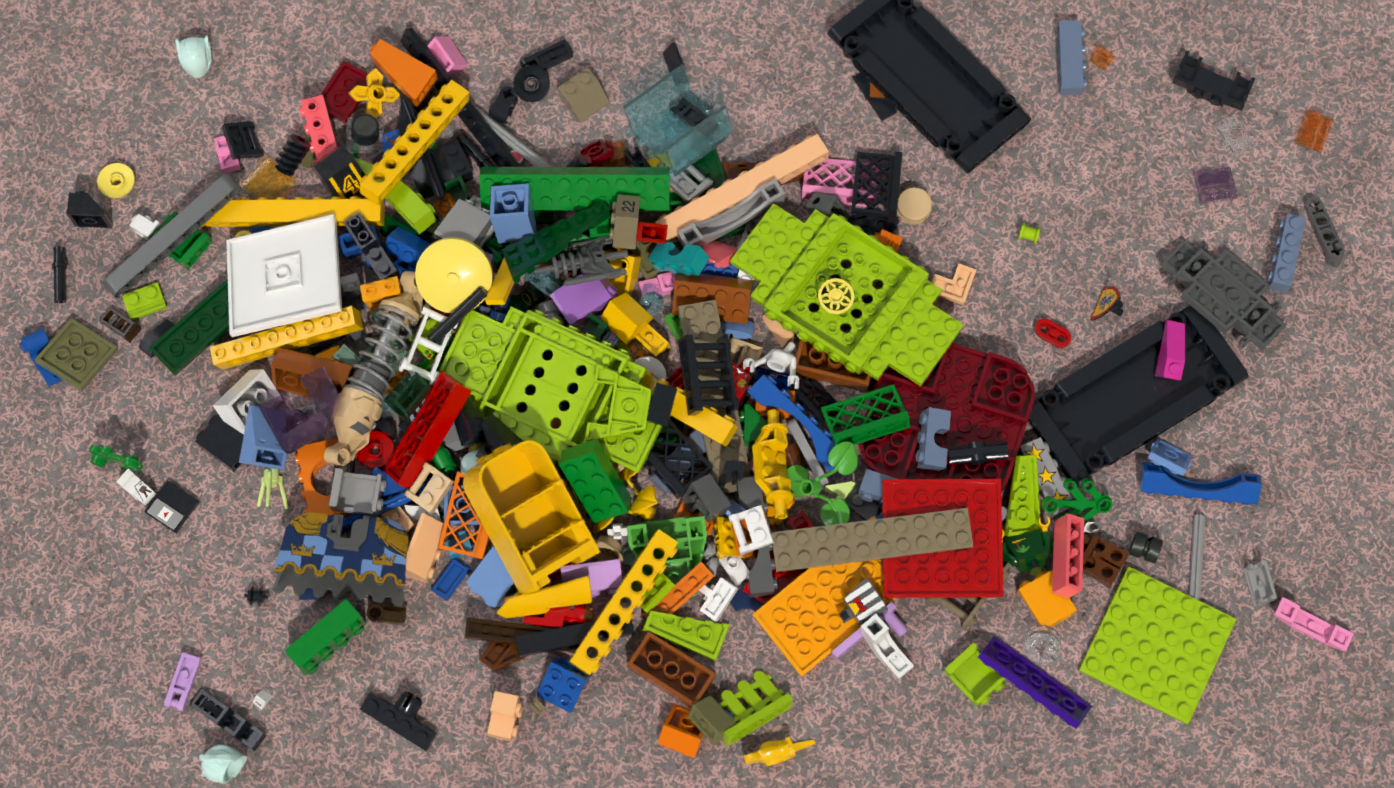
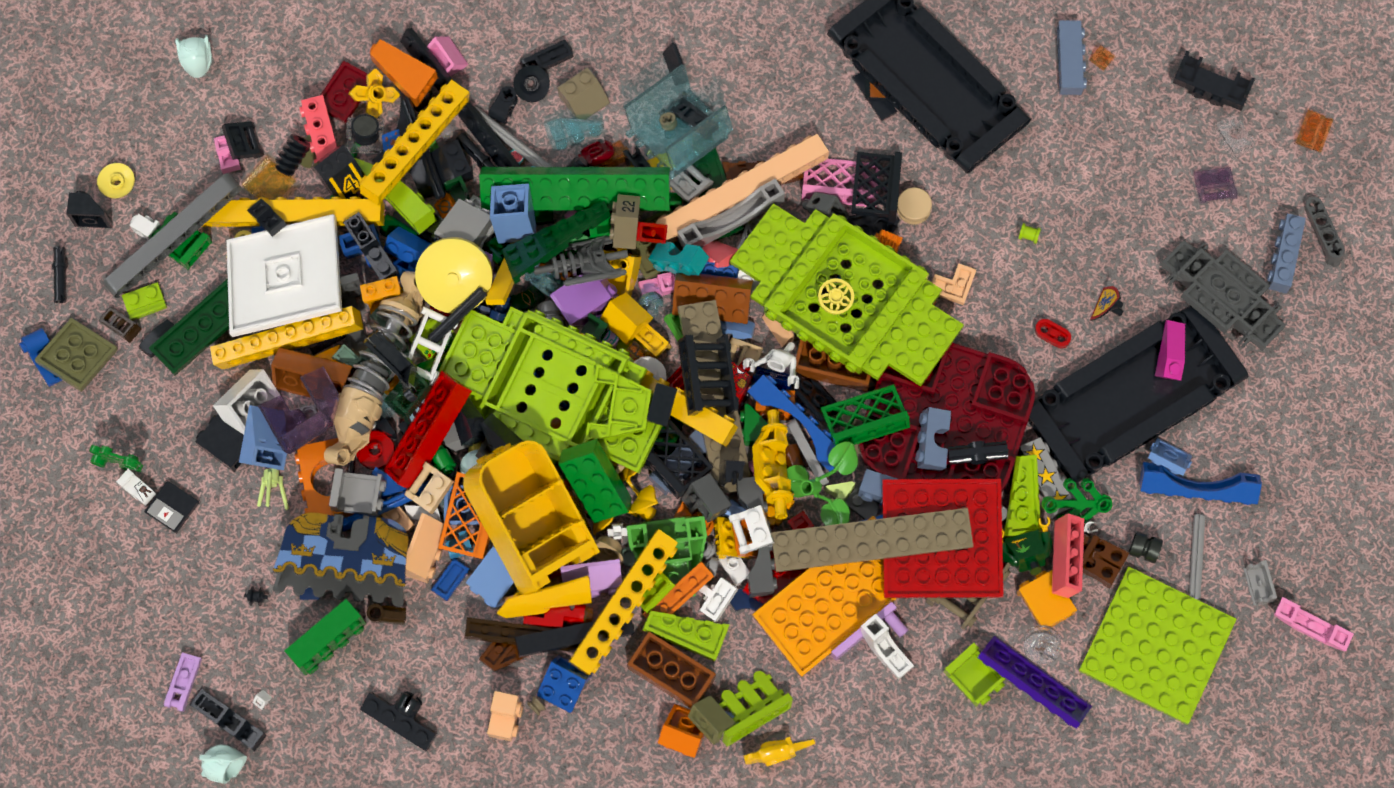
torso [838,578,888,625] -> none
none -> black slope [247,199,287,237]
none -> black hinge [364,328,418,403]
none -> clear light blue slope [544,118,604,150]
none -> dark tan bush [659,112,678,131]

